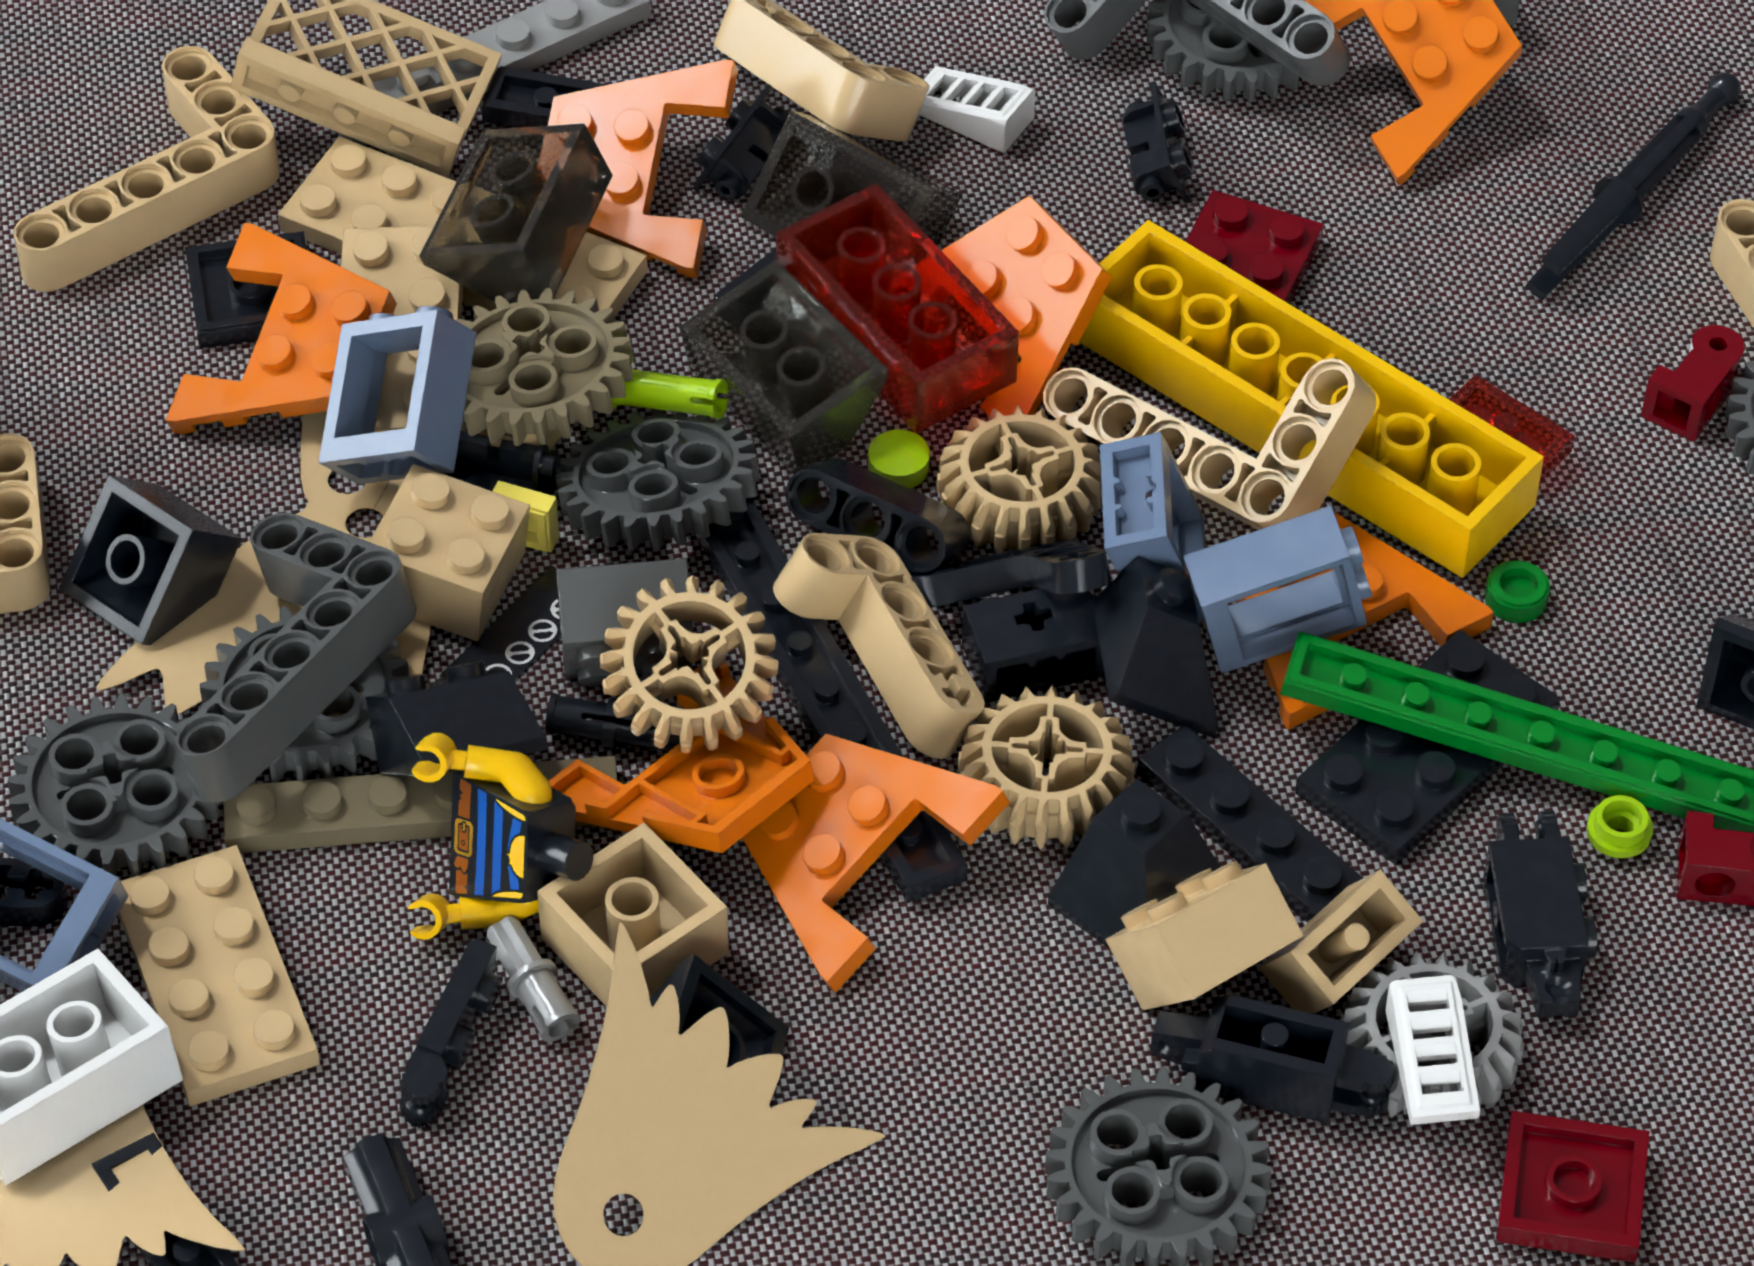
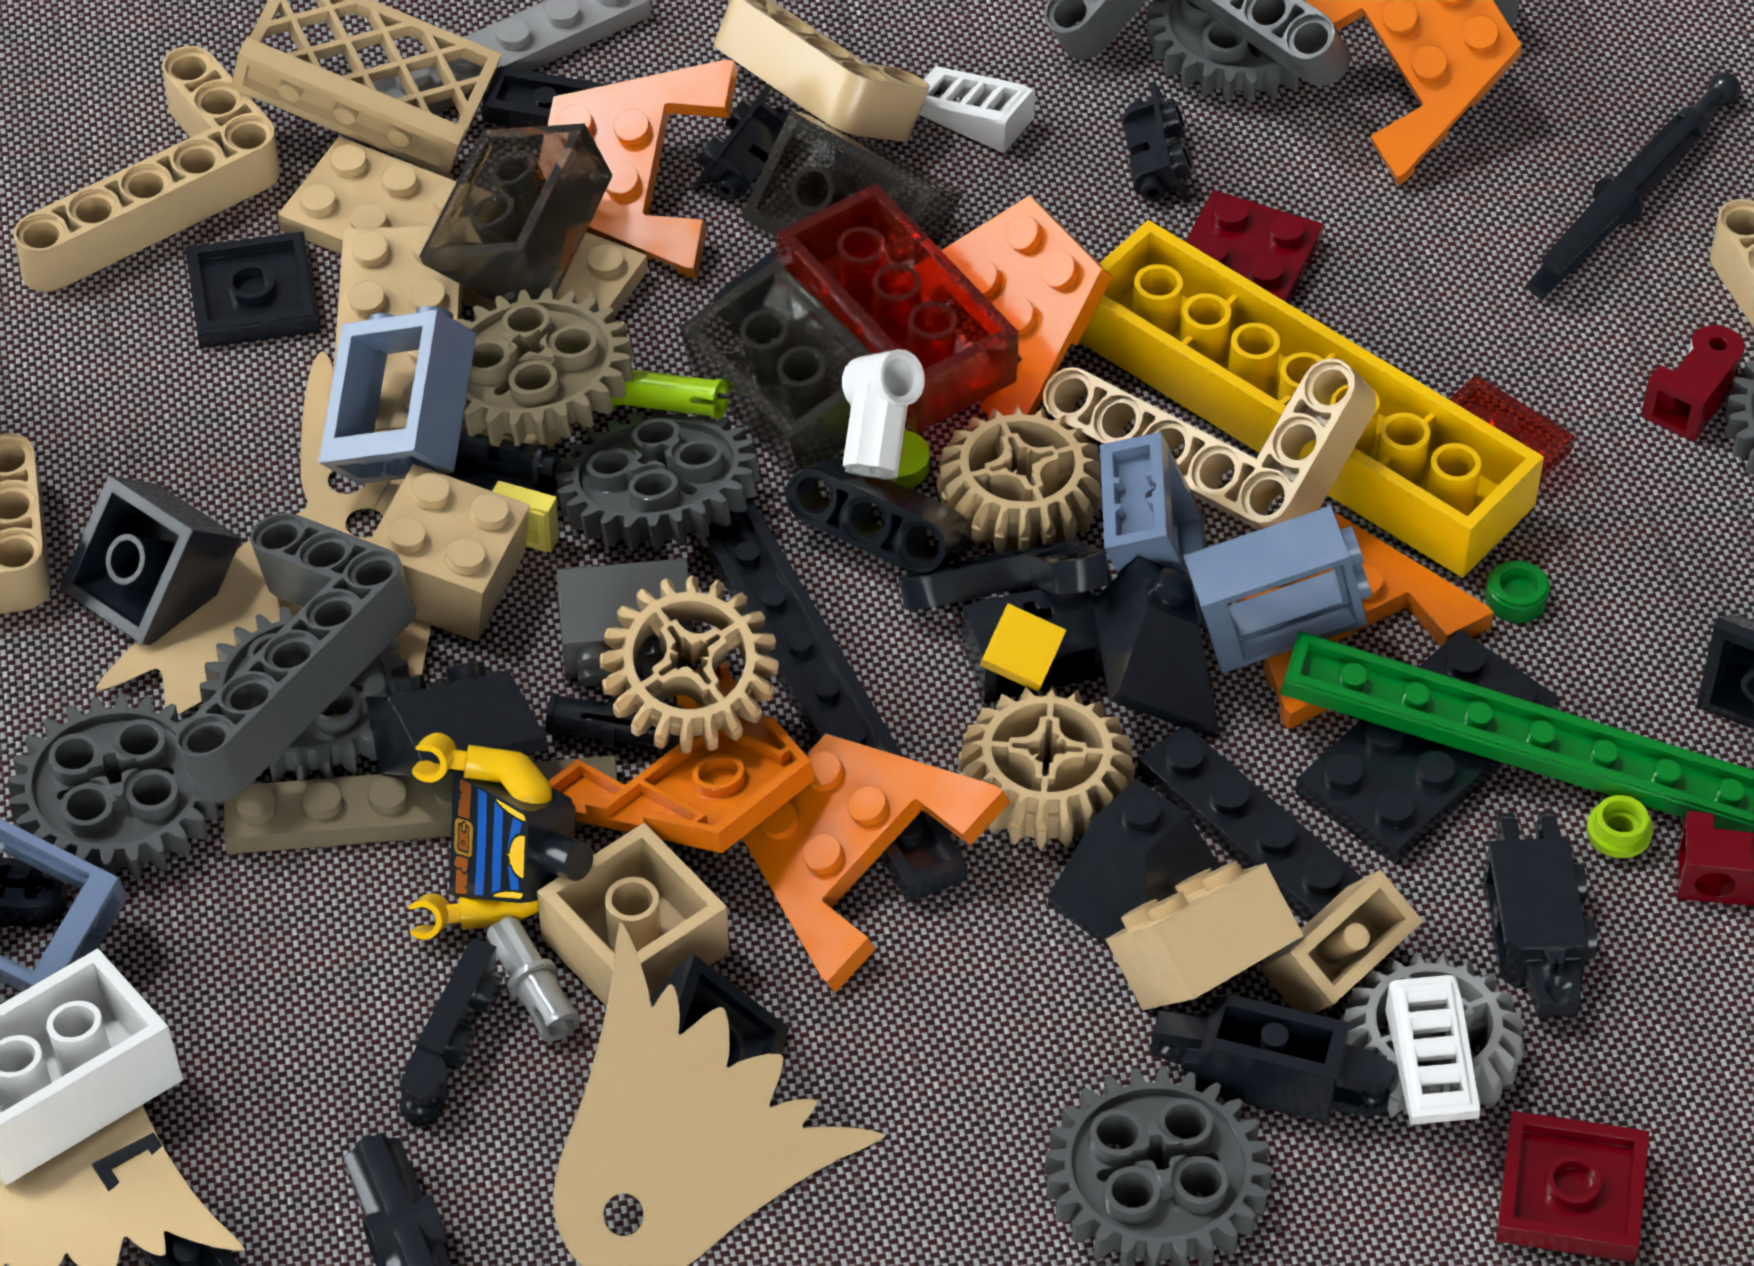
tan plate [118,845,320,1107] -> none
orange wing [165,223,397,434] -> none
black sticker [439,566,561,681] -> none
tan beam [773,533,985,759] -> none
none -> white piece [842,349,925,480]
none -> yellow tile [979,603,1066,692]

